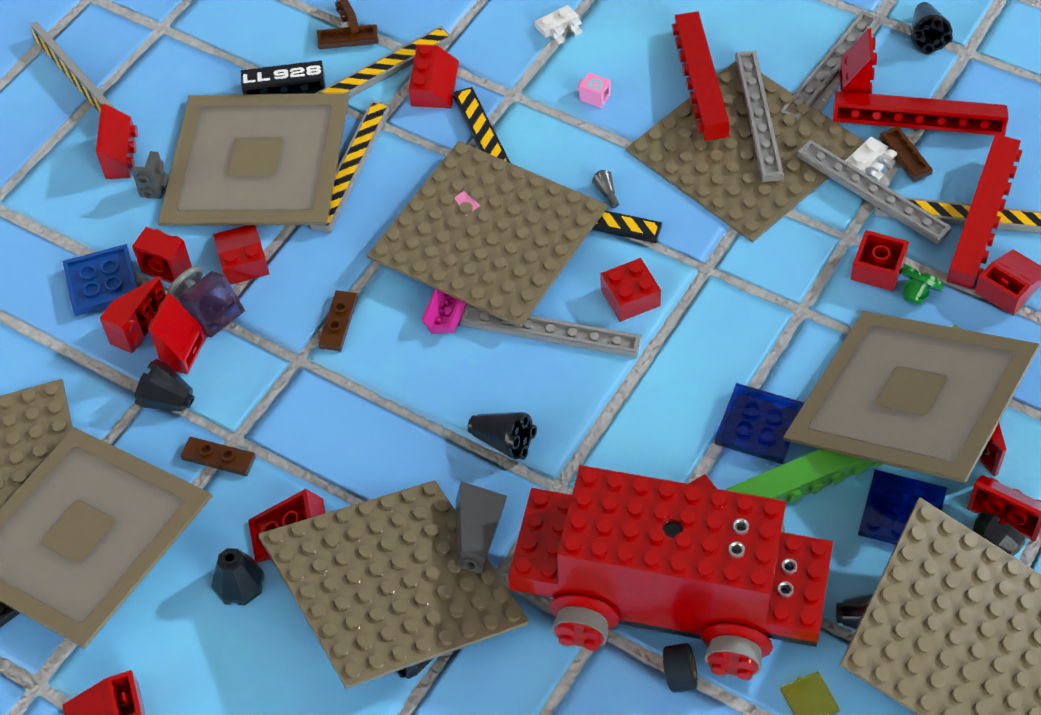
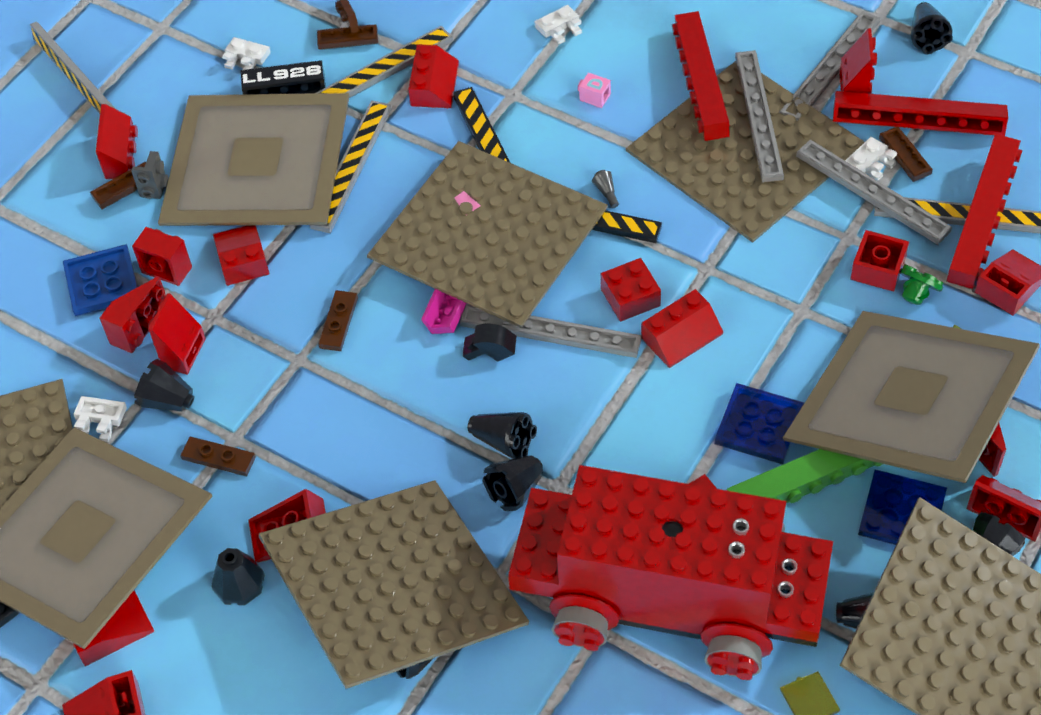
clear purple piece [167,266,245,338] -> none
dark grey slope [456,481,507,574] -> none
black wheel [663,643,698,693] -> none
none -> red slope [73,591,155,666]
none -> white plate [74,396,127,442]
none -> reddish brown plate [90,162,146,209]
none -> white plate [223,37,271,70]
none -> black brick [463,323,517,362]
none -> black cone [482,455,543,511]
none -> red slope [641,289,723,368]

